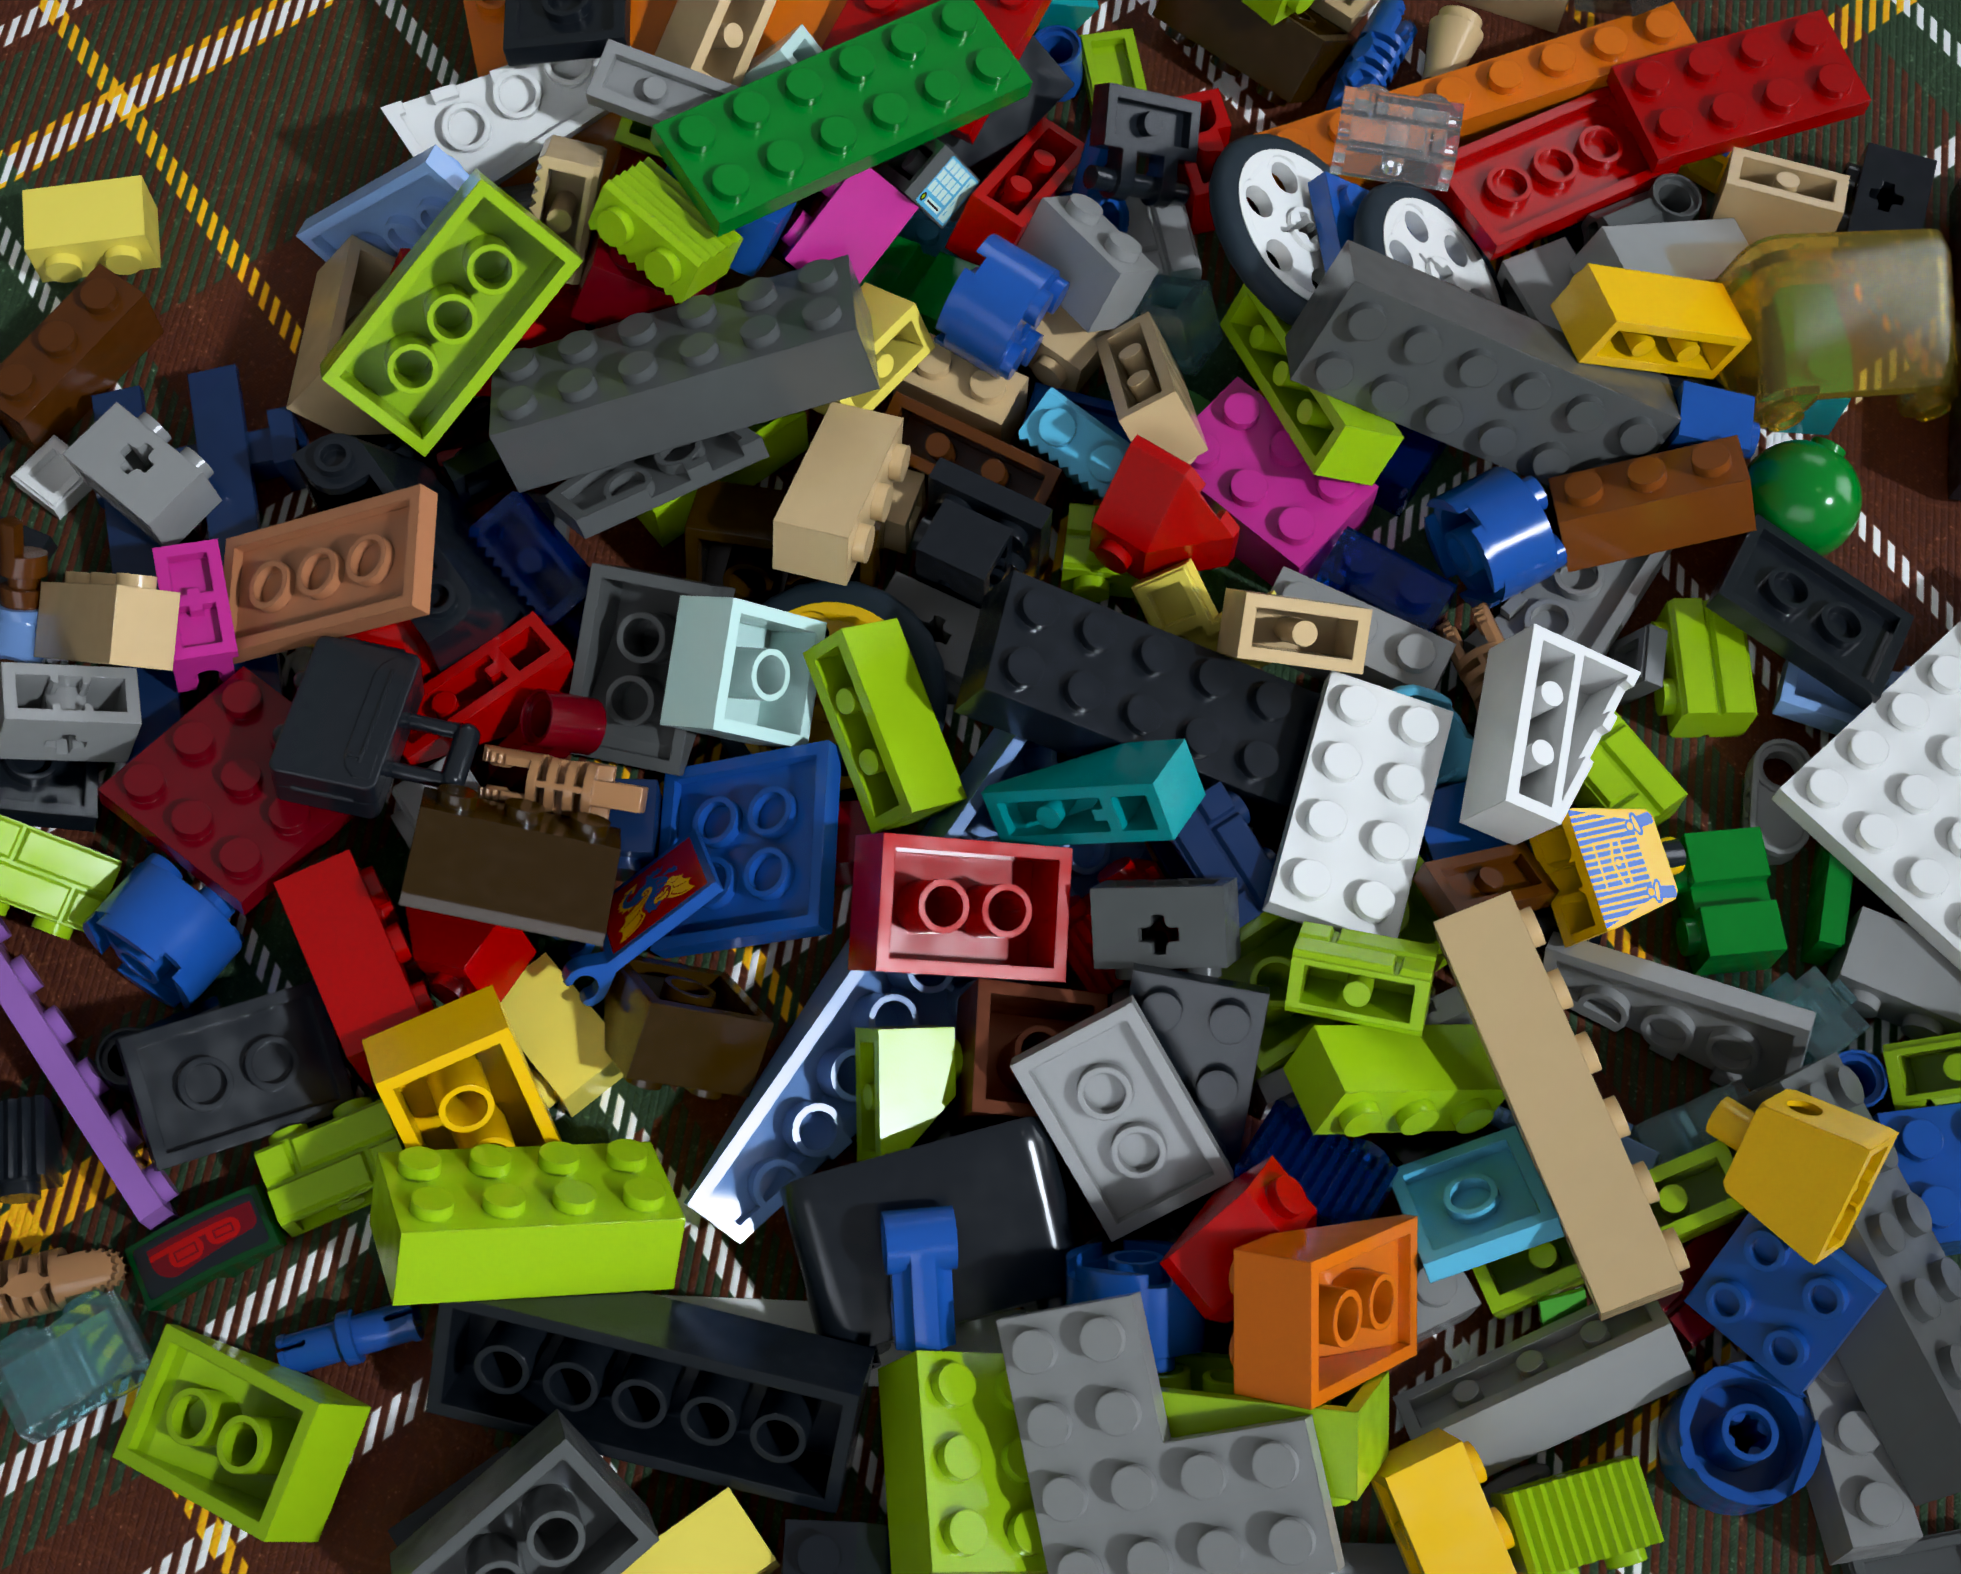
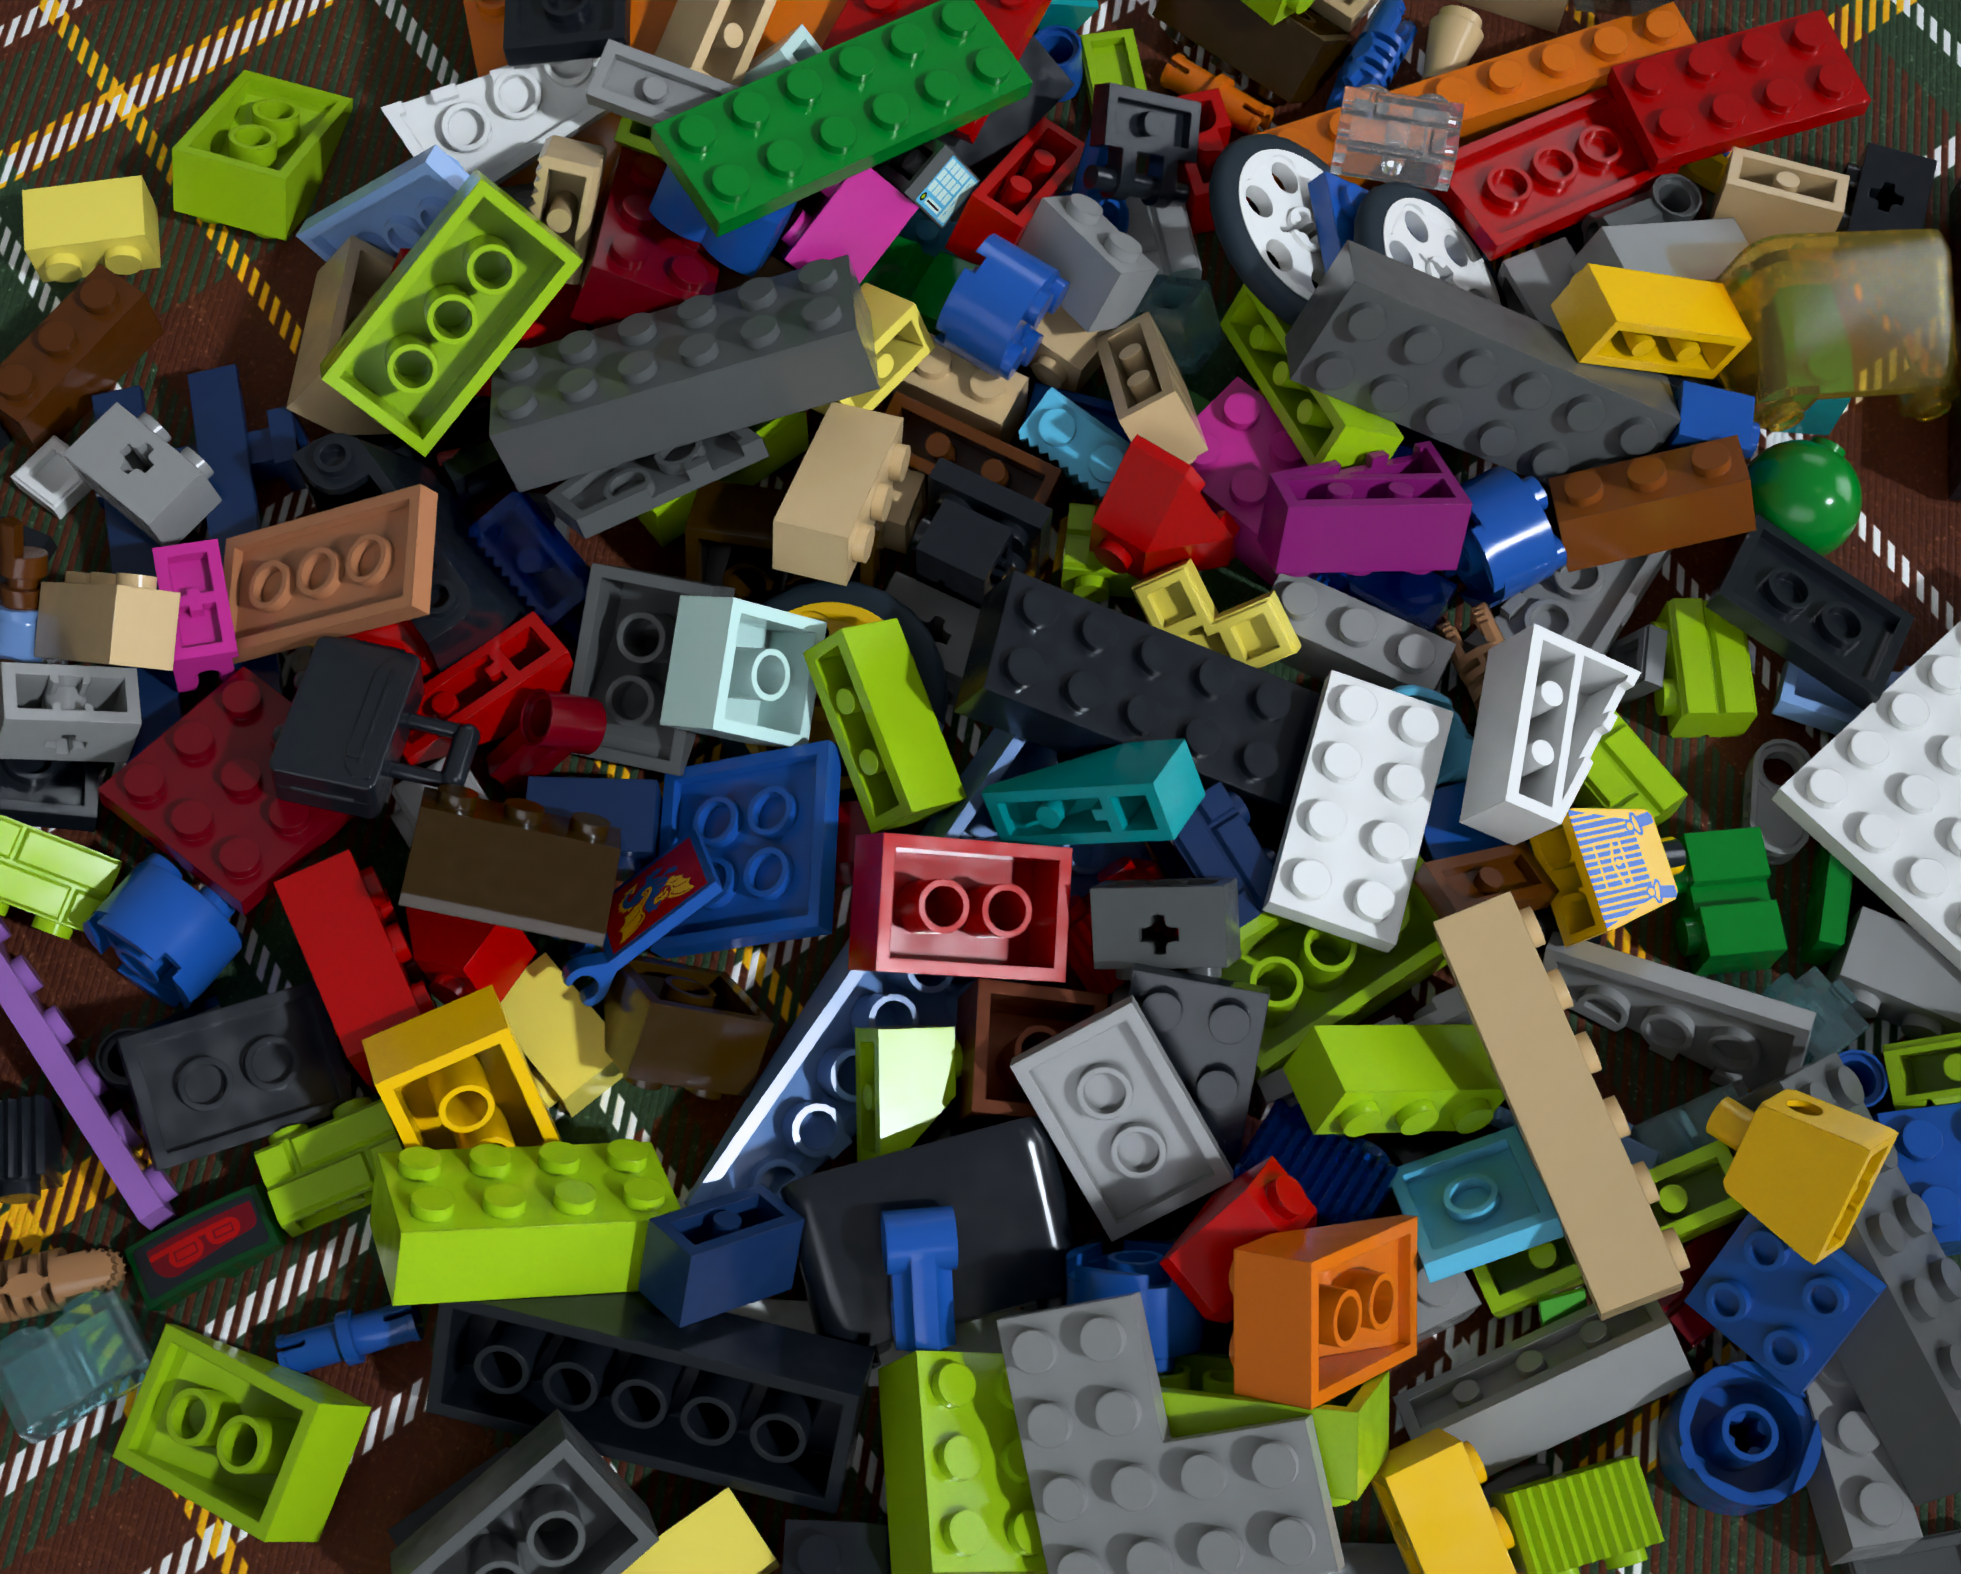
medium nougat hinge [477,744,649,820] -> none
lime brick [588,156,743,303] -> none
tan brick [1216,588,1373,675] -> none
lime brick [1285,921,1439,1037] -> none
none -> lime slope [172,70,353,241]
none -> dark blue brick [638,1184,805,1328]
none -> orange pin [1160,53,1274,135]
none -> magenta wedge [1257,440,1473,577]

